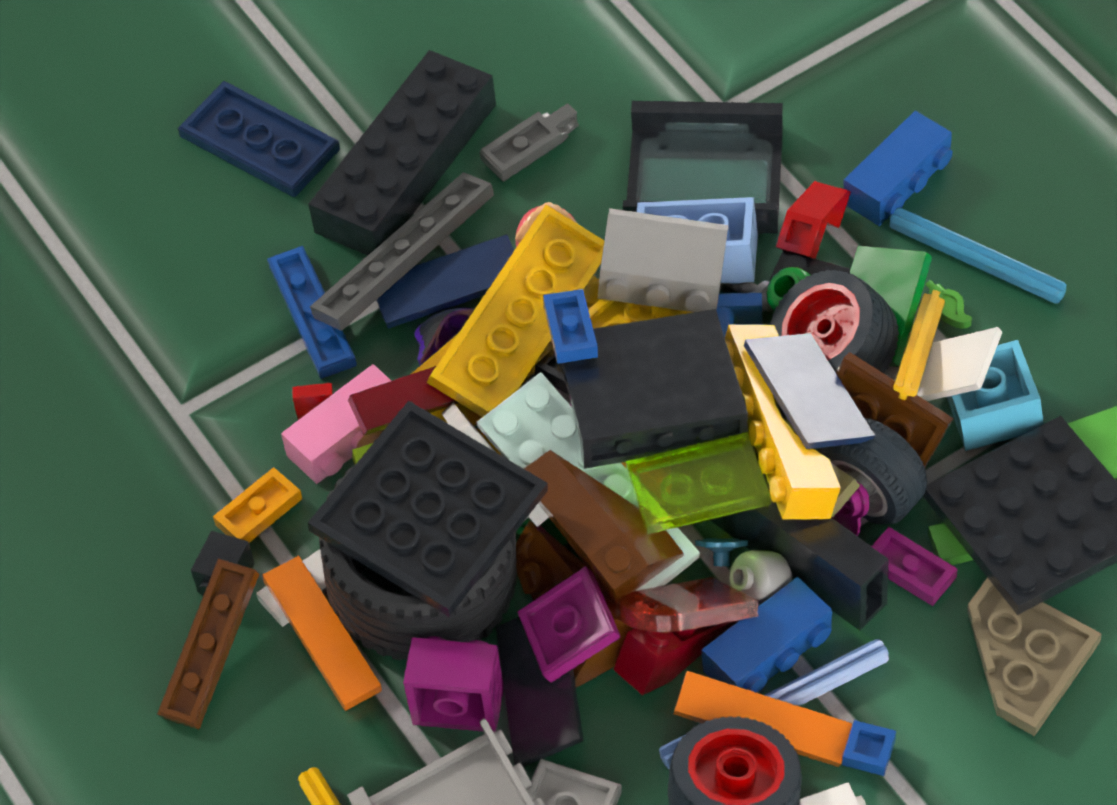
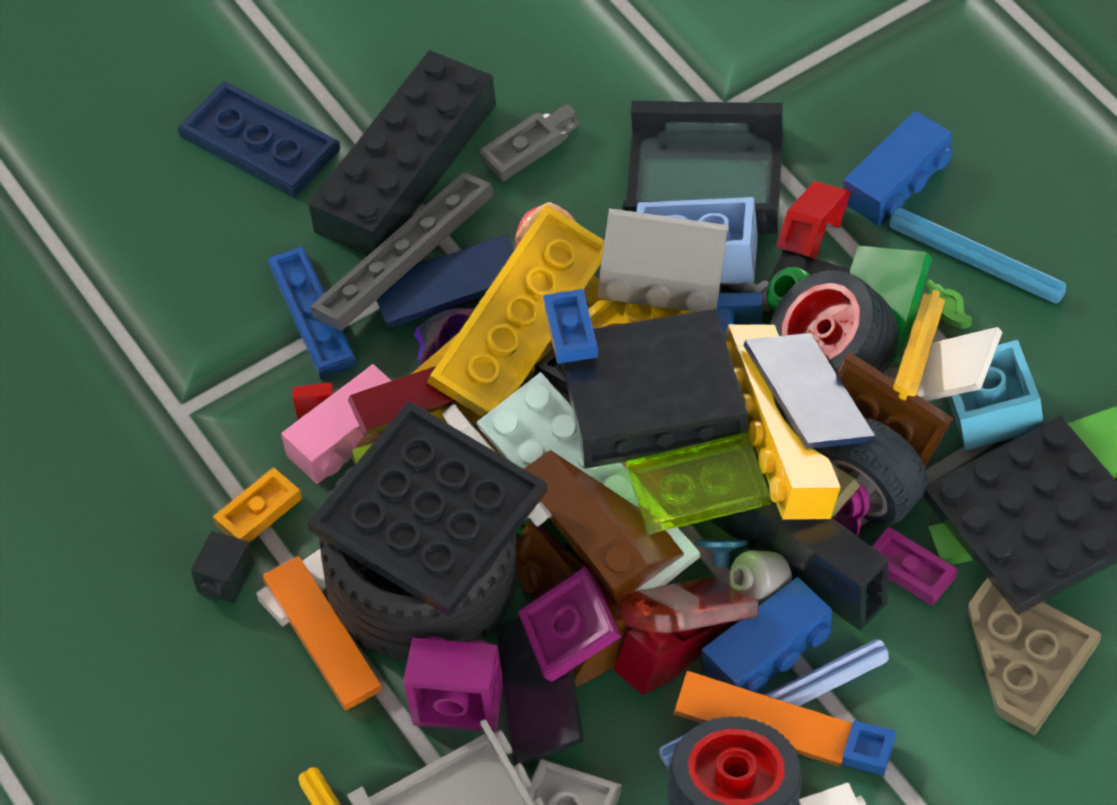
reddish brown tile [157,558,259,730] -> none

